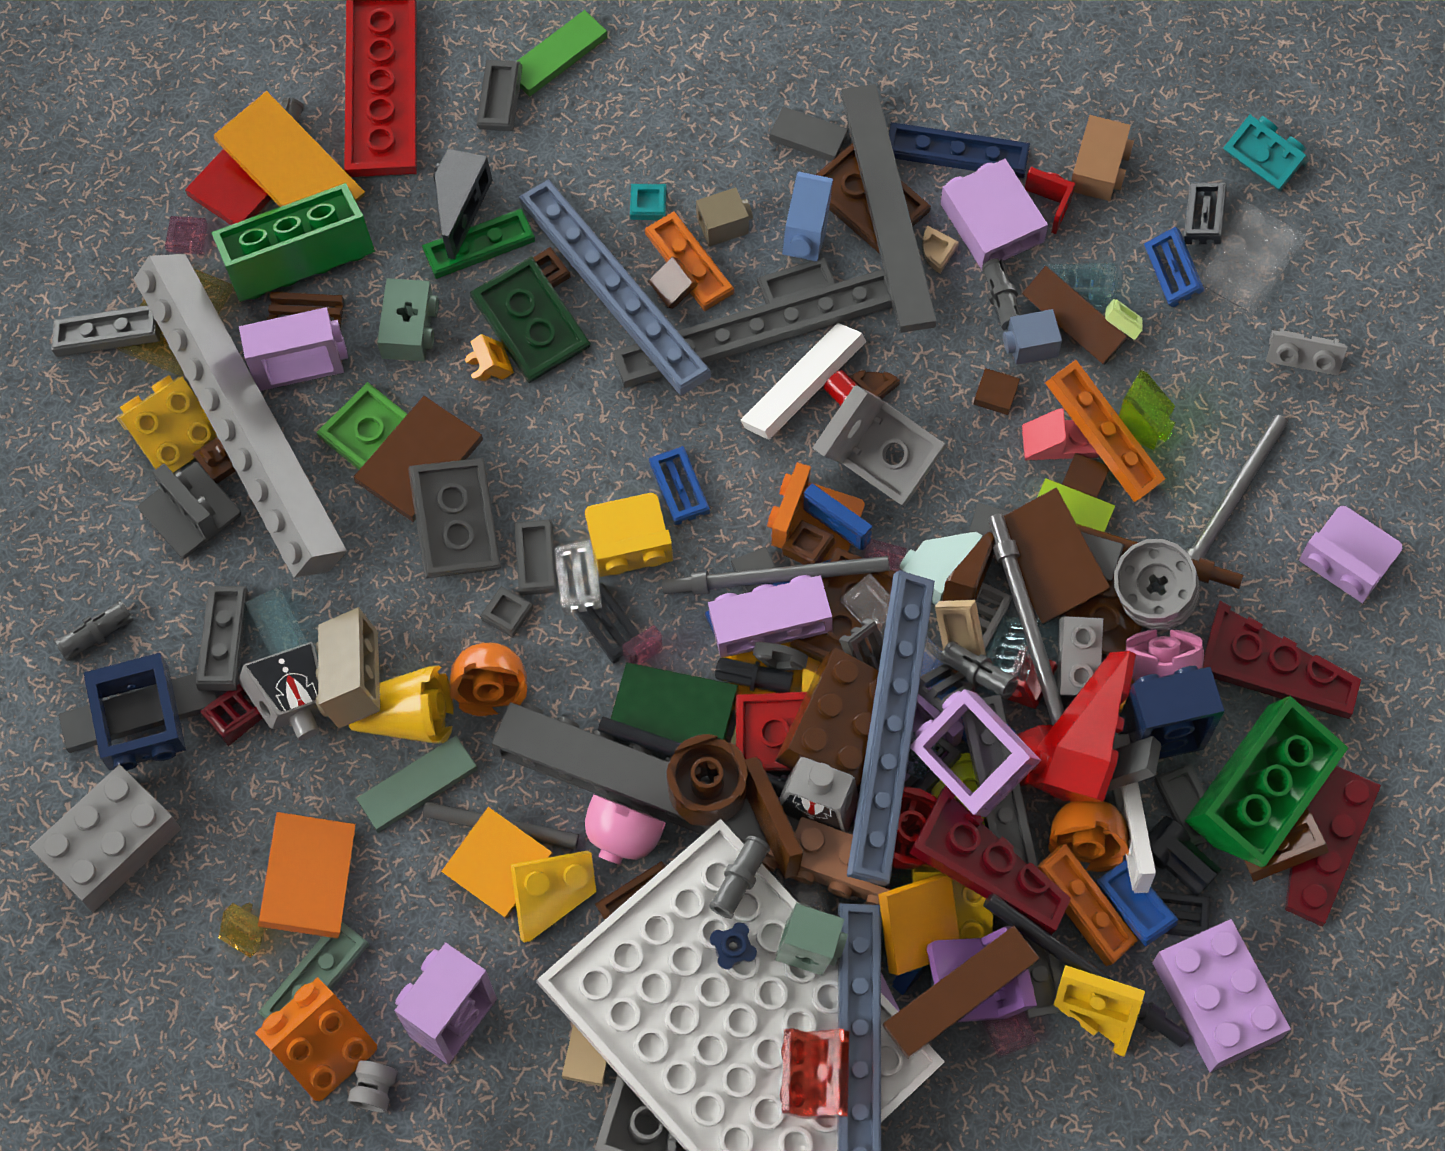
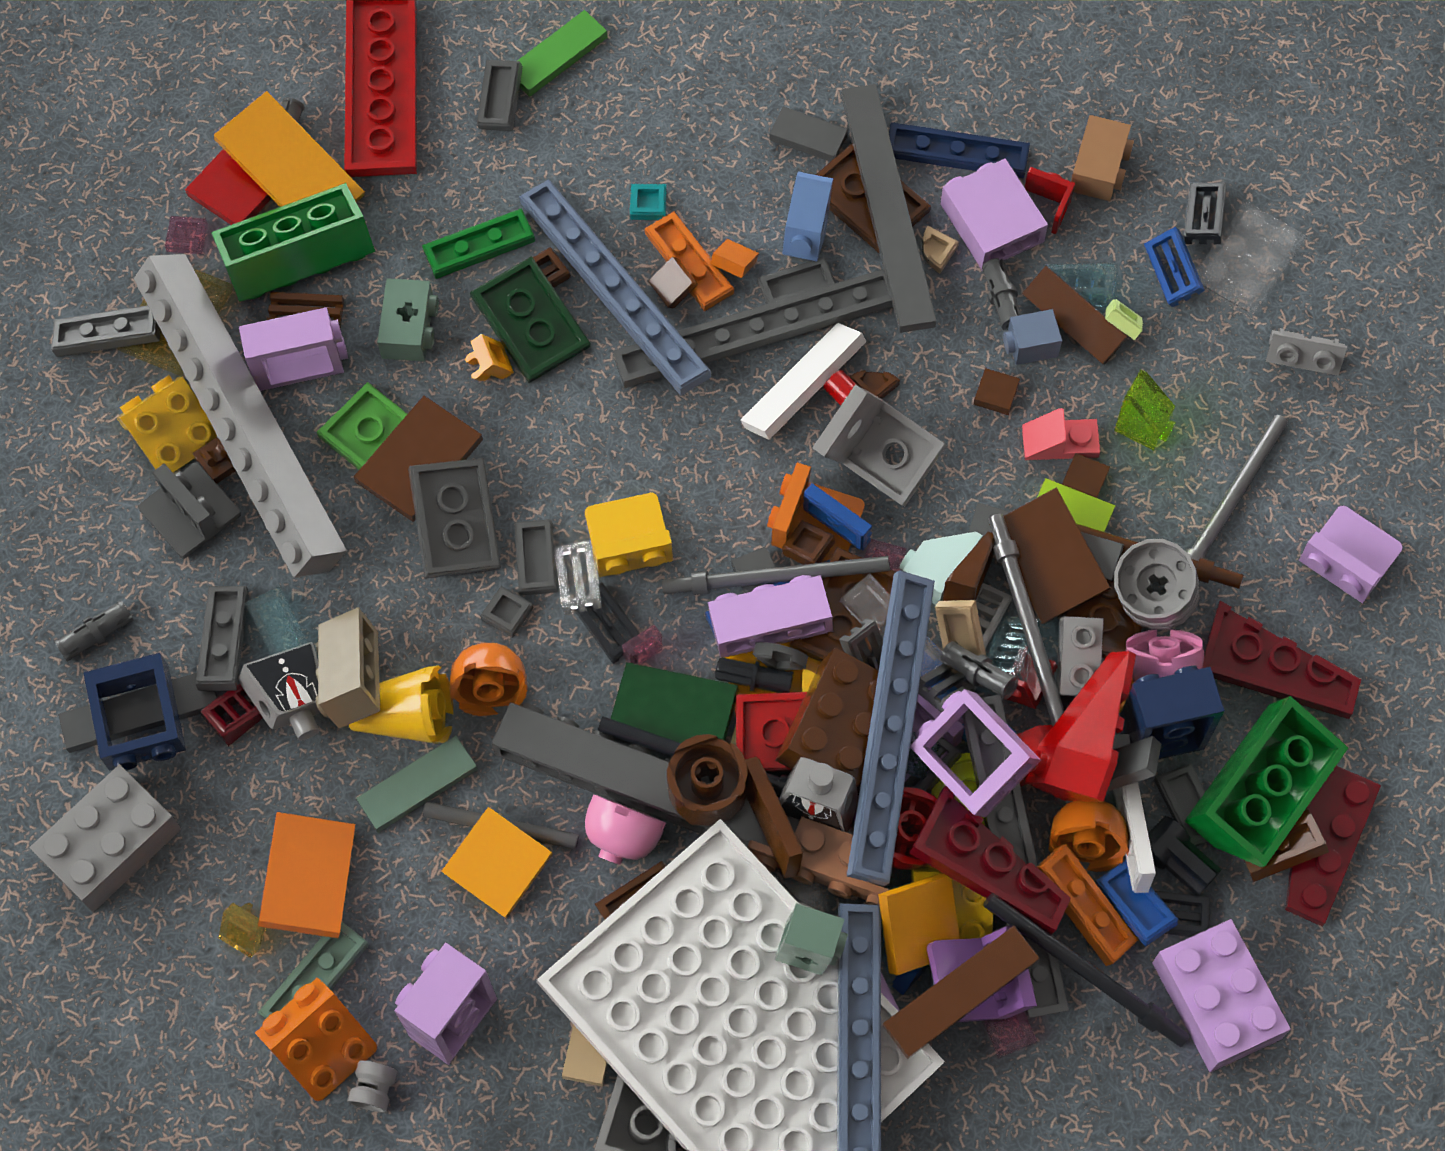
slope [433,149,493,260] -> none
yellow wing [511,851,597,943] -> none
blue tile [649,446,710,526] -> none
dark tan brick [696,187,753,247] -> none
dark grey pin [709,835,770,919] -> none
dark blue plate [710,922,757,970] -> none
clear red bracket [780,1028,849,1119] -> none
orange plate [1045,360,1166,502] -> none
yellow wing [1053,965,1145,1057] -> none
teal bracket [1223,114,1309,192] -> none
none -> orange tile [710,239,759,278]

